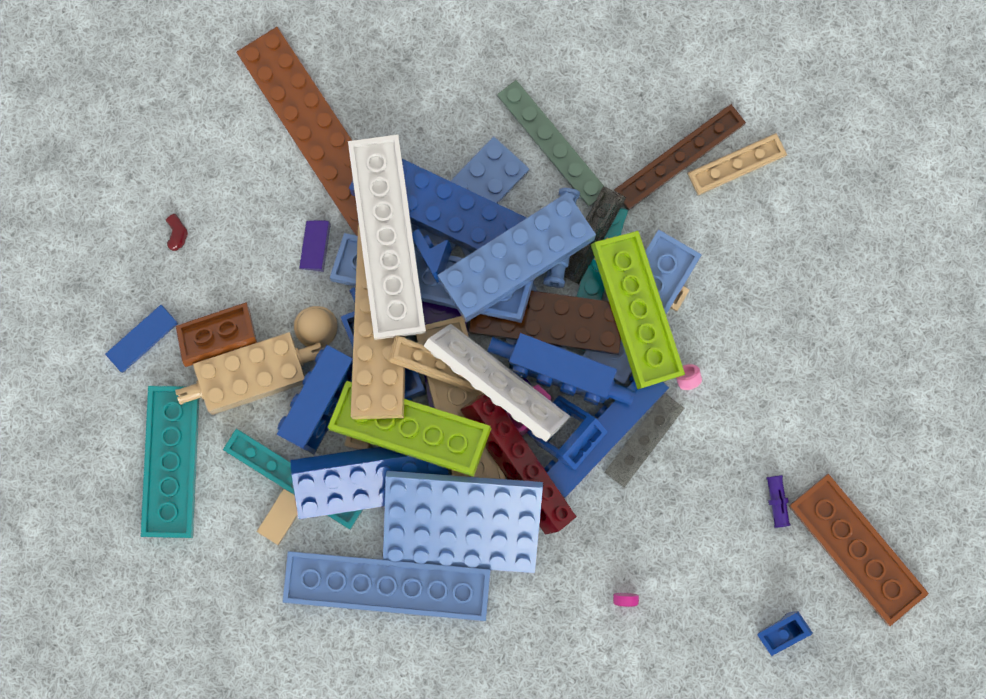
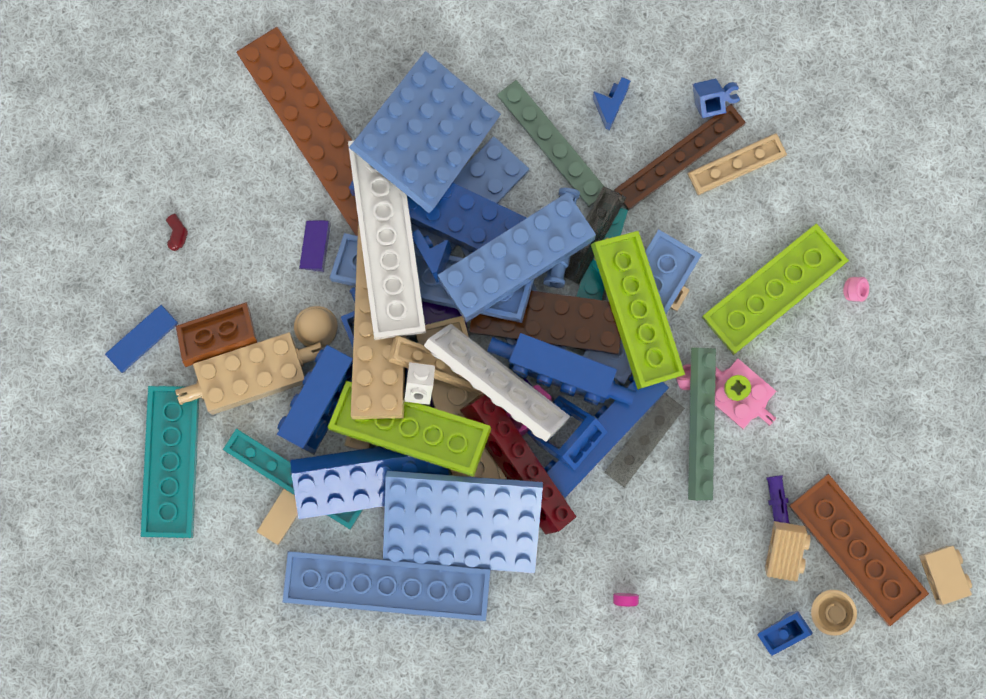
none -> medium blue plate [349,51,501,213]
none -> white brick [404,362,435,405]
none -> blue slope [593,77,631,130]
none -> sand green plate [688,347,716,501]
none -> blue brick [692,78,740,118]
none -> lime plate [701,223,849,355]
none -> bright pink plate [715,359,776,429]
none -> lime wheel [724,375,751,401]
none -> tan brick [765,521,810,582]
none -> tan helmet [811,590,857,636]
none -> bright pink tile [843,277,869,302]
none -> tan brick [919,546,972,605]

